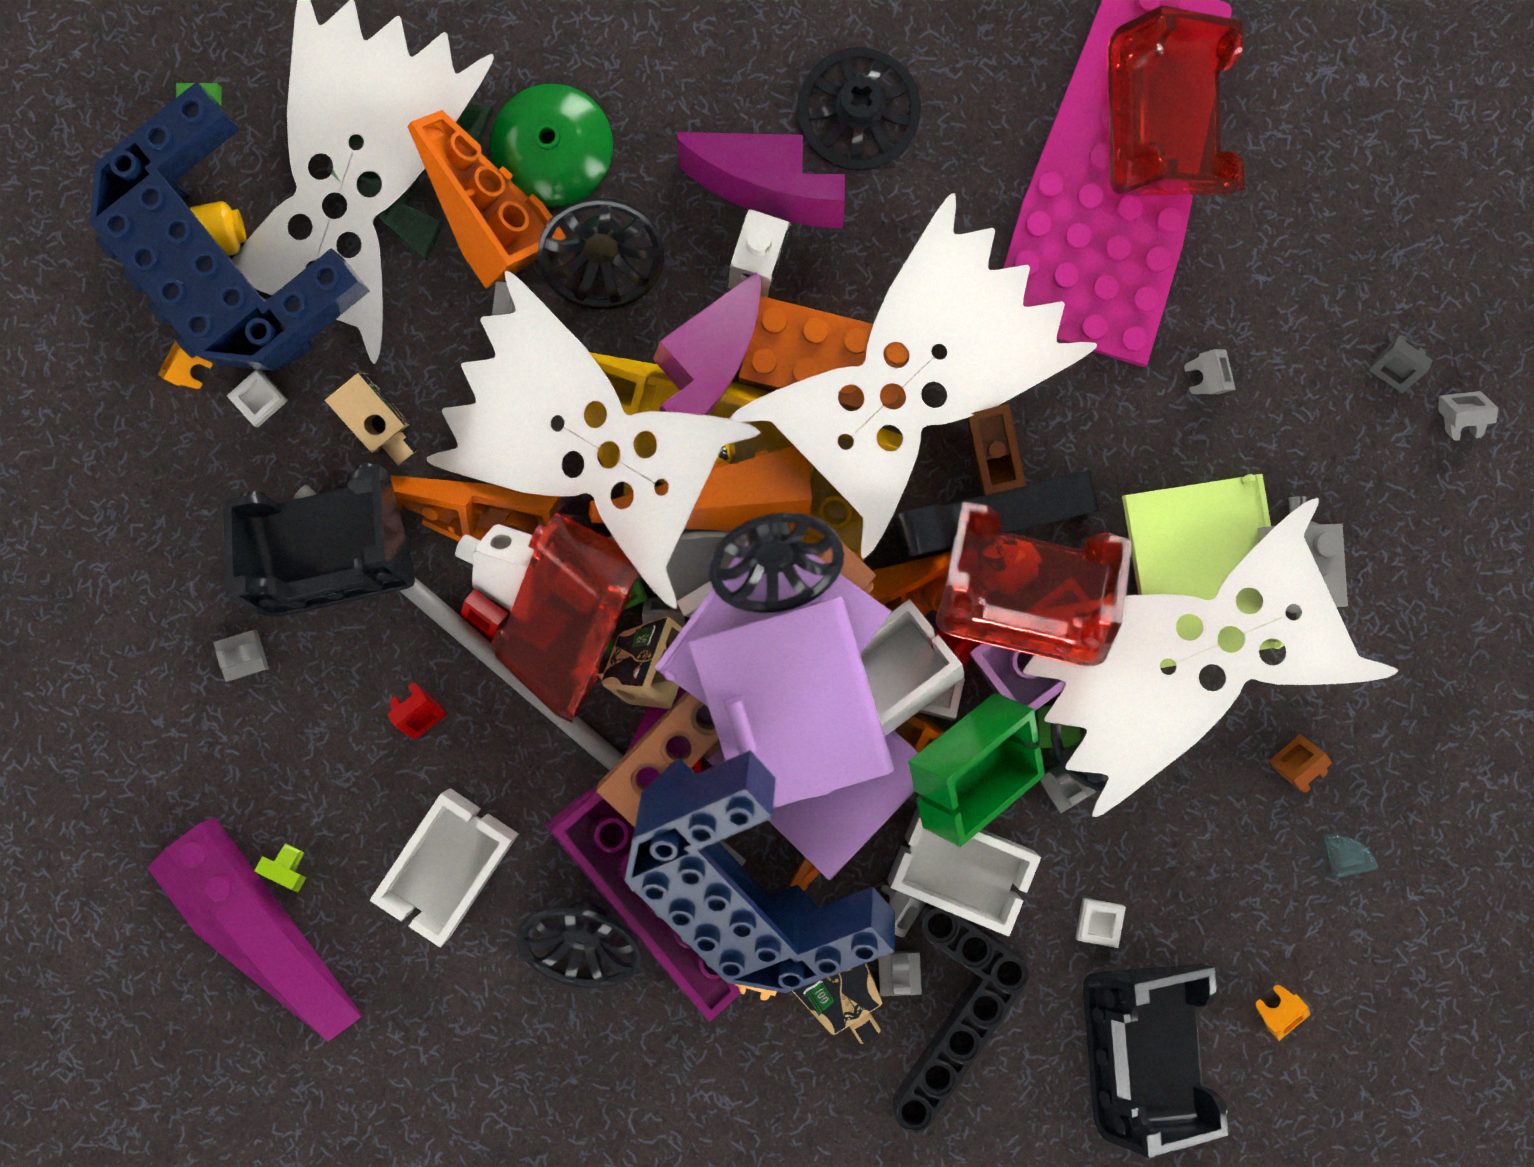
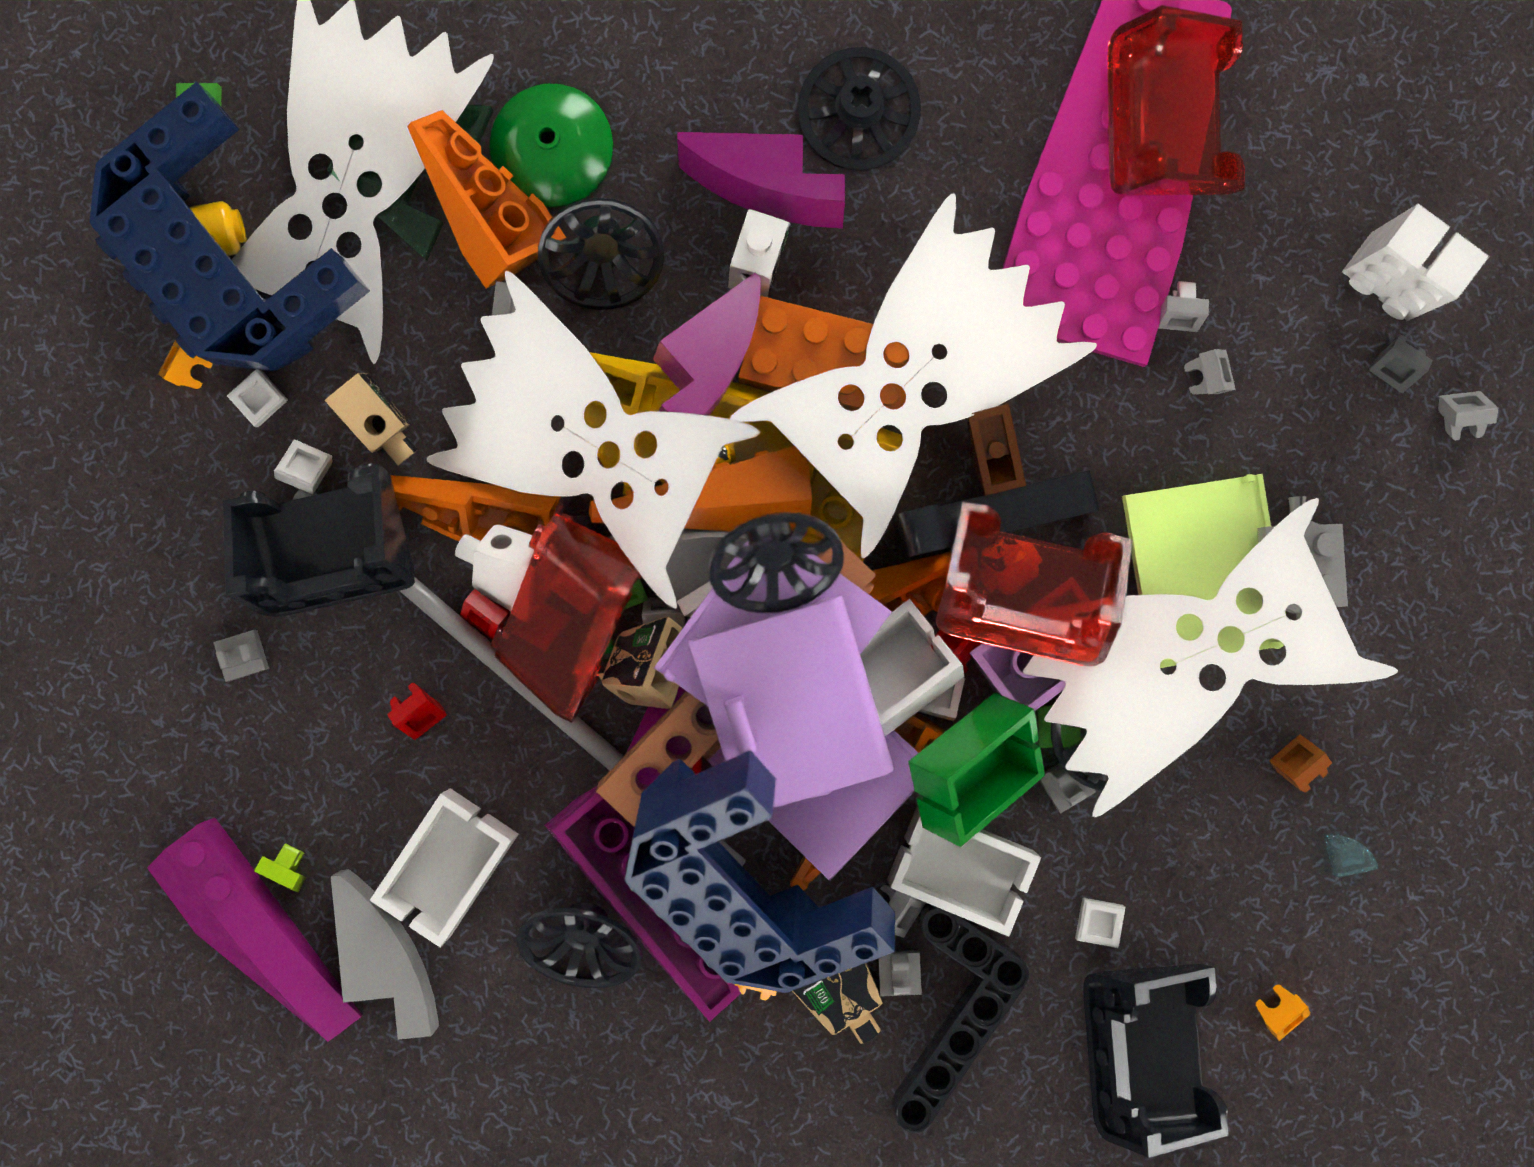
none -> white tile [274,439,333,495]
none -> light grey slope [331,869,439,1040]
none -> light grey tile [1158,281,1209,332]
none -> white piece [1342,204,1489,321]

